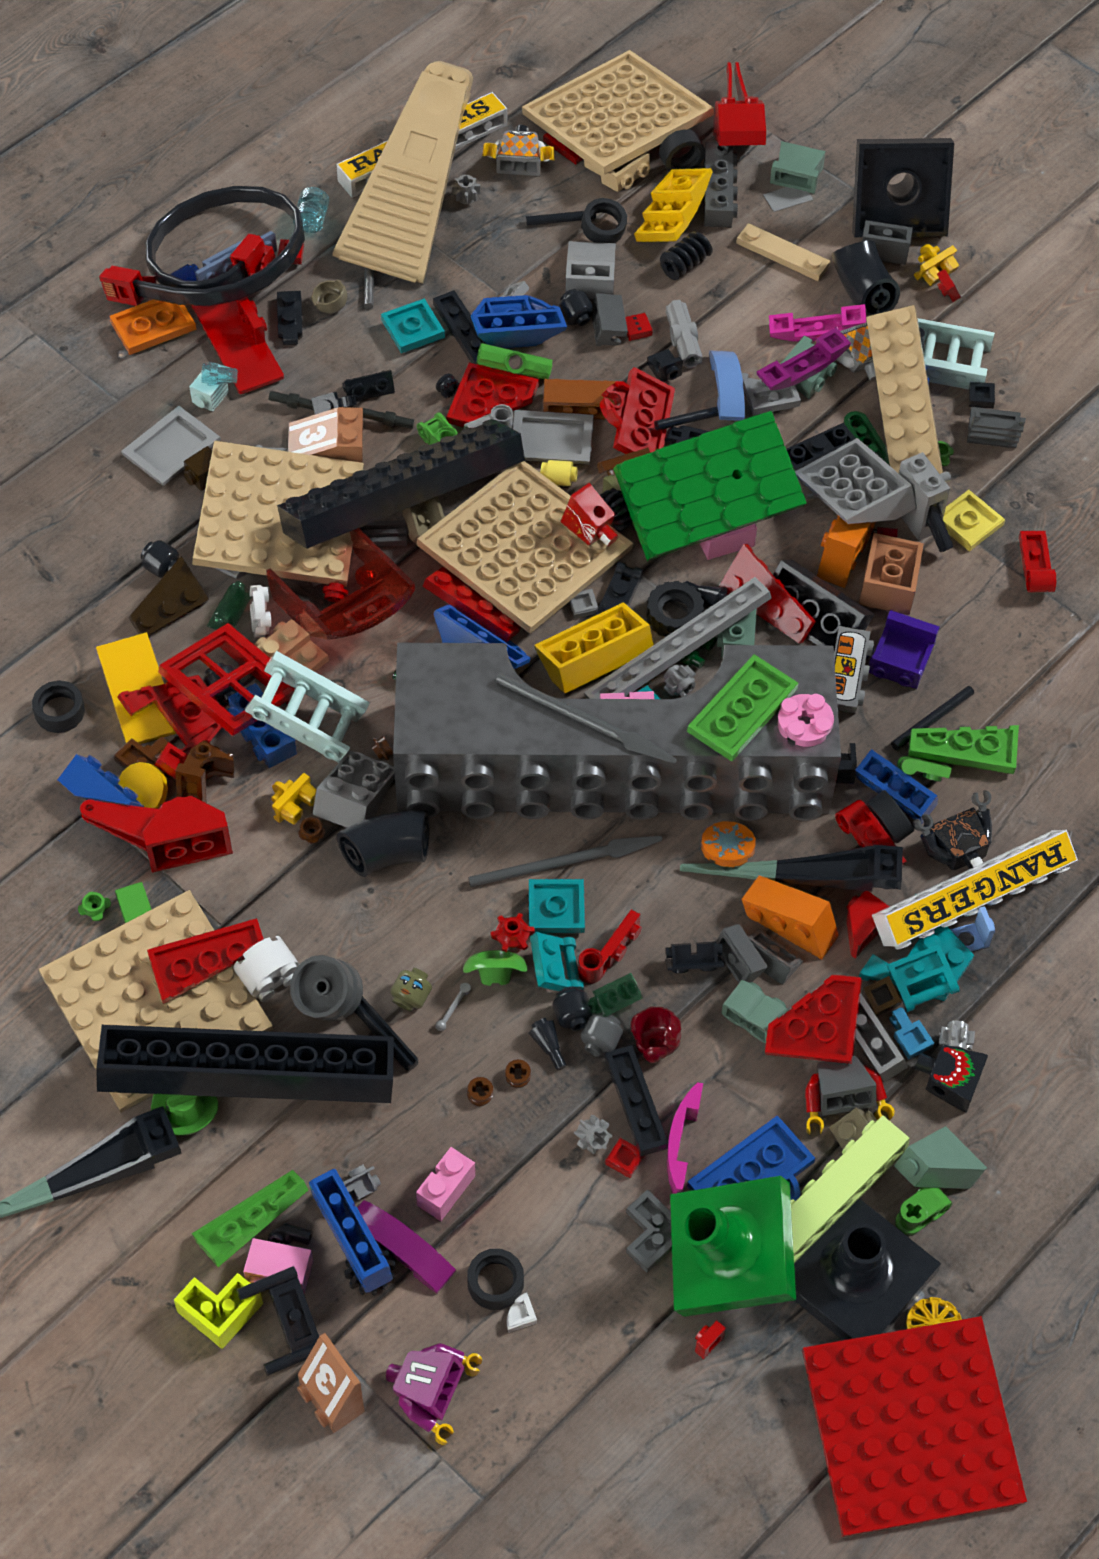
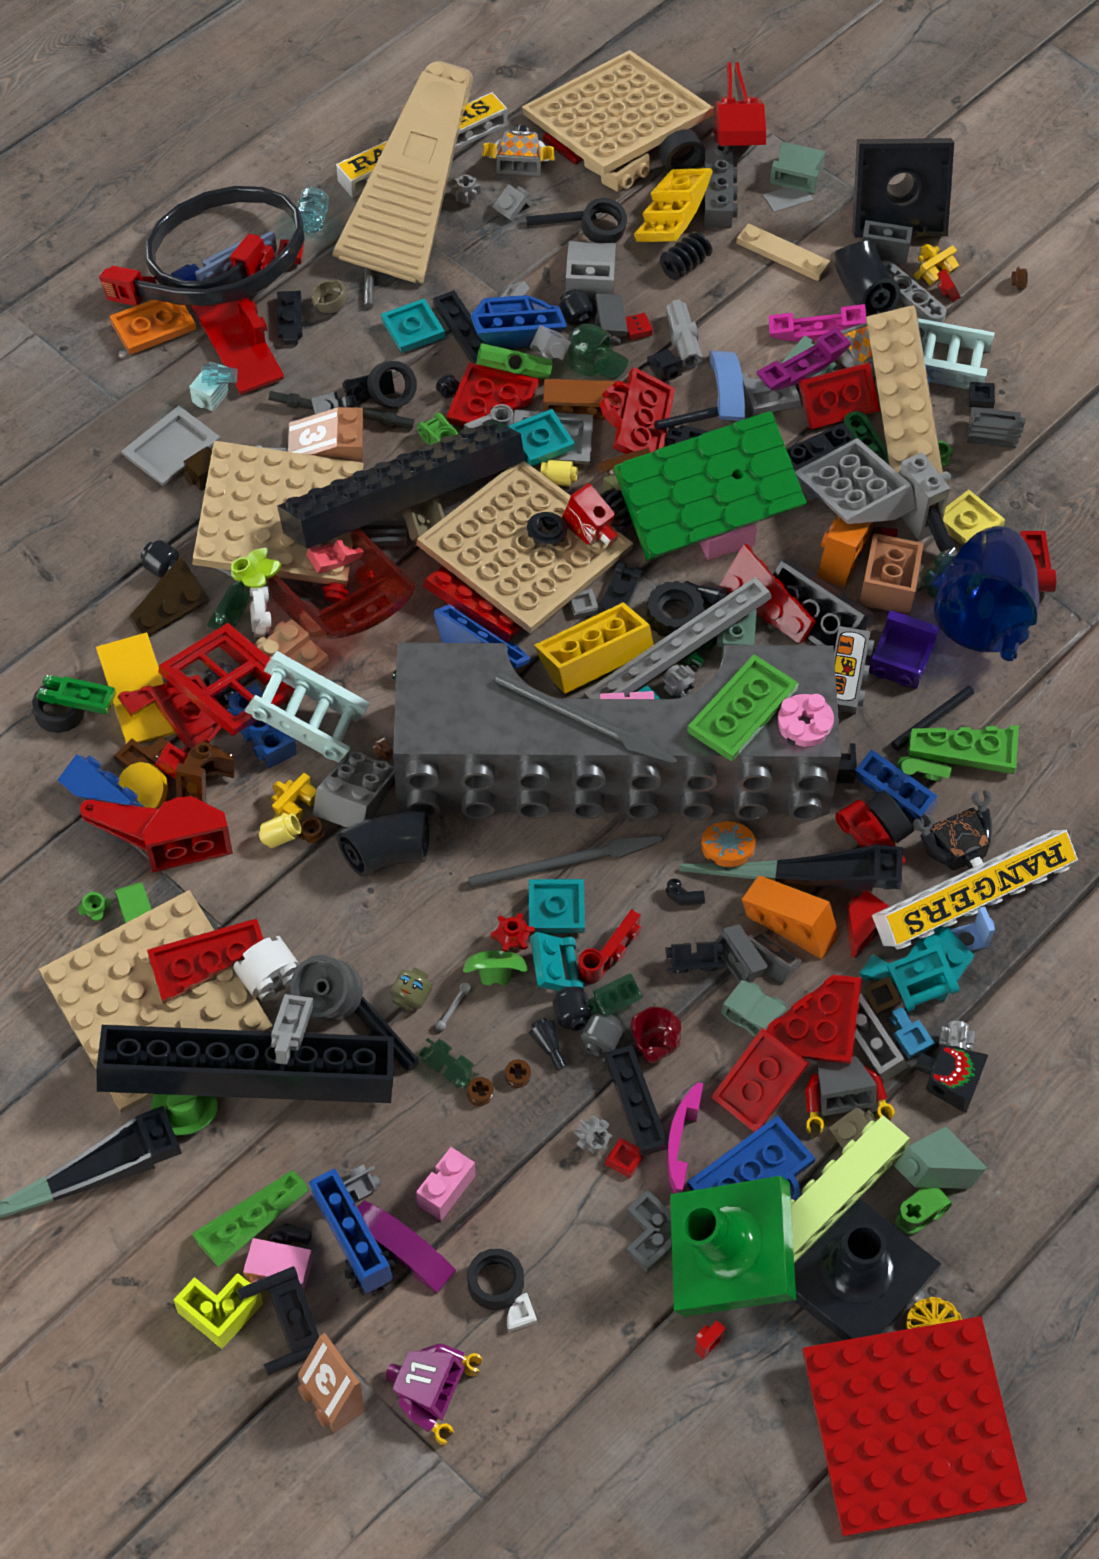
none -> green hinge [37,675,116,715]
none -> lime plate [231,548,281,588]
none -> light yellow brick [259,813,301,849]
none -> light grey hinge [271,994,313,1064]
none -> coral slope [306,538,364,574]
none -> black tyre [367,361,417,408]
none -> clear green hinge [419,1038,479,1089]
none -> light grey bracket [492,184,533,222]
none -> teal plate [508,409,575,466]
none -> black gear [526,512,568,547]
none -> light grey brick [530,325,571,360]
none -> clear green piece [567,323,628,379]
none -> black arm [666,878,705,906]
none -> red plate [711,1028,810,1132]
none -> red plate [798,362,880,429]
none -> light grey beam [882,261,946,323]
none -> hinge [917,547,962,598]
none -> clear blue windscreen [934,526,1040,661]
none -> reddish brown plate [1011,266,1028,290]

